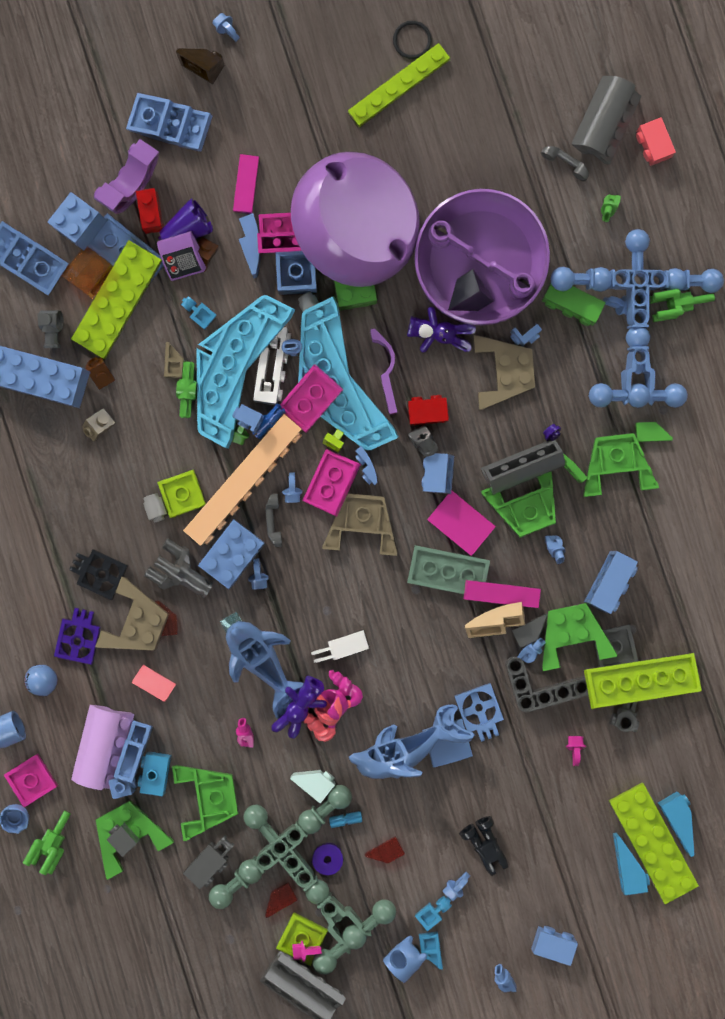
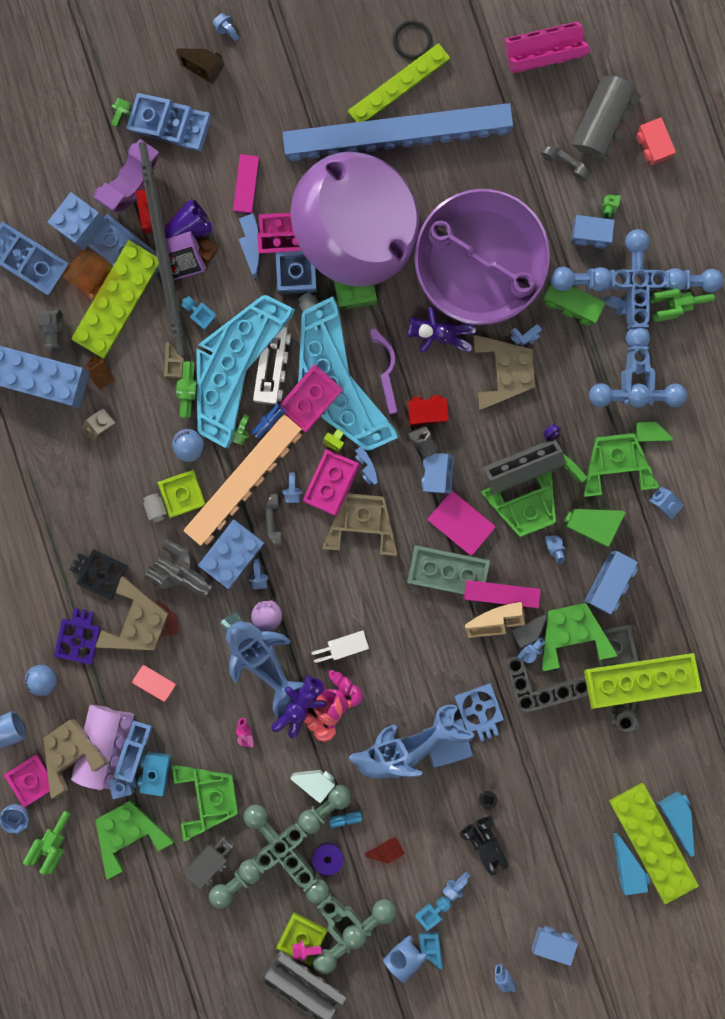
dark grey brick [107,822,140,857] -> none
medium blue brick [232,404,264,434] -> none
clear red tile [265,882,298,918] -> none
medium blue piece [282,339,302,356] -> none
black slope [448,269,494,311] -> none
dark pink piece [566,736,586,766] -> none
none -> dark tan wing [43,719,109,799]
none -> bright green piece [111,98,132,127]
none -> dark grey axle [138,142,185,356]
none -> medium blue helmet [172,429,204,462]
none -> lavender helmet [251,600,282,632]
none -> medium blue brick [282,103,513,161]
none -> black bush [479,791,497,809]
none -> dark pink brick [504,21,590,73]
none -> bright green slope [564,509,626,547]
none -> medium blue brick [571,215,615,249]
none -> medium blue bracket [649,487,684,519]

